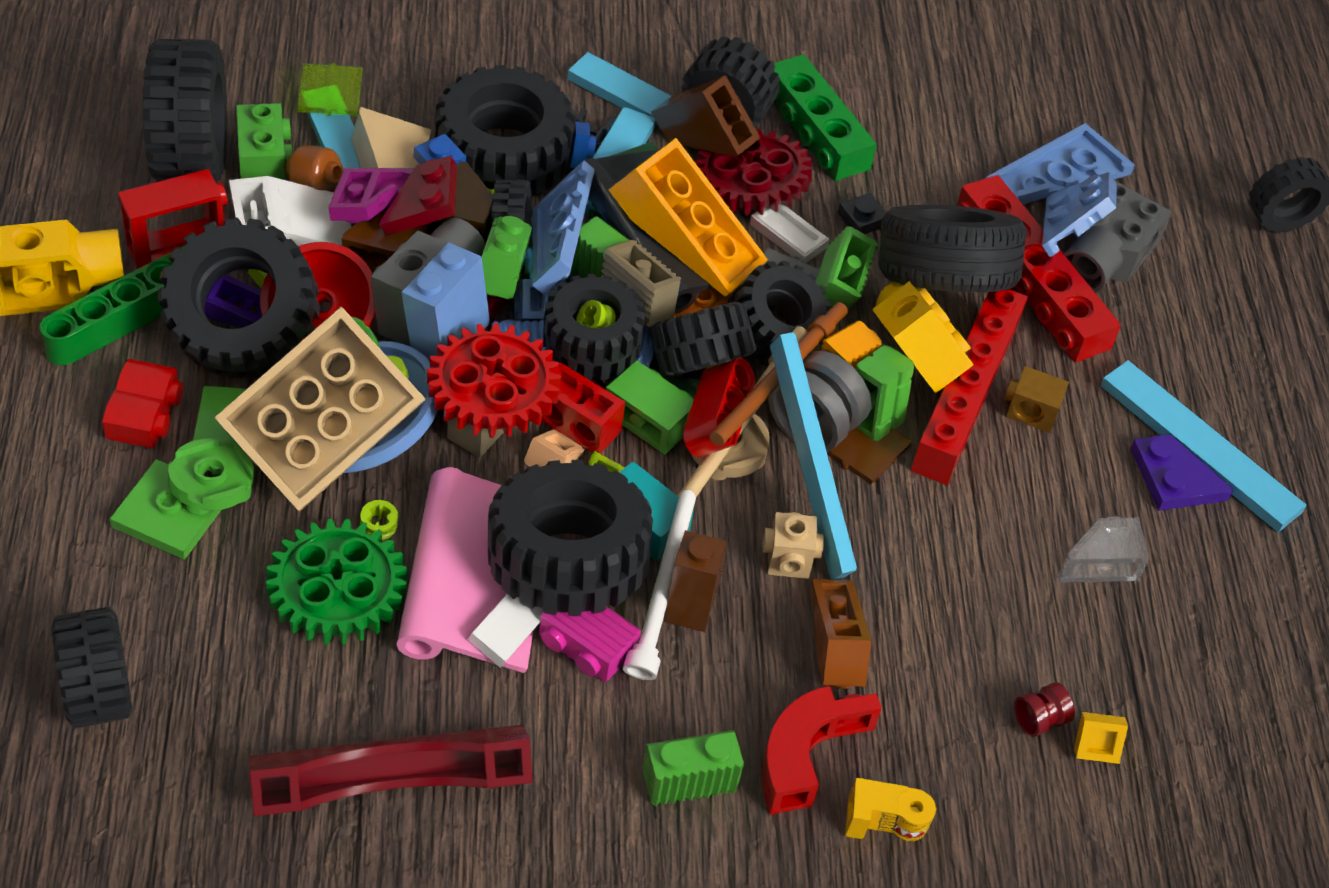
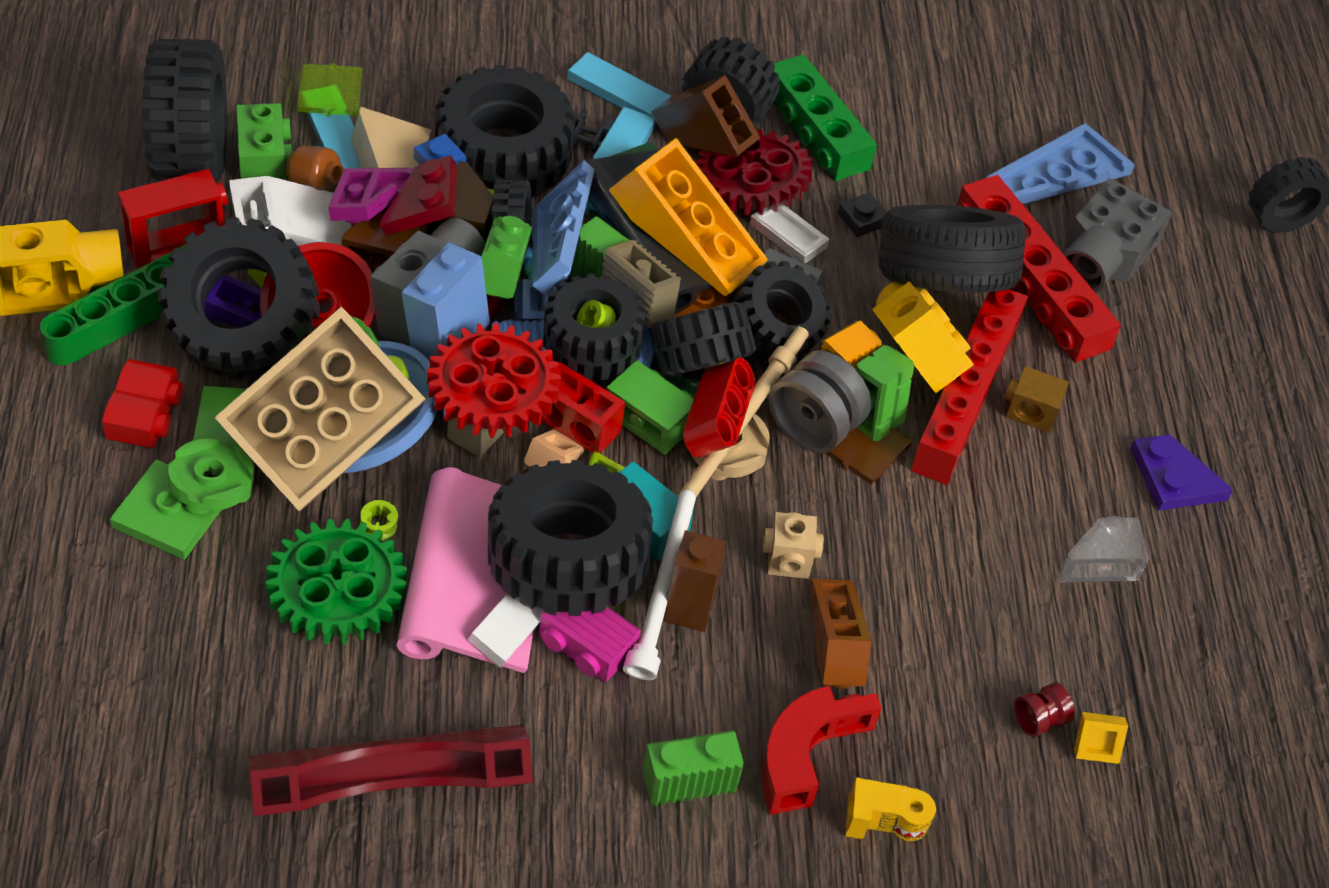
black tyre [51,606,132,729] -> none
blue plate [570,121,596,168] -> none
dark orange bar [710,302,848,446] -> none
medium azure tile [770,332,857,580] -> none
bright green brick [815,227,878,312] -> none
medium blue wing [1042,172,1117,257] -> none
medium azure tile [1101,360,1306,533] -> none

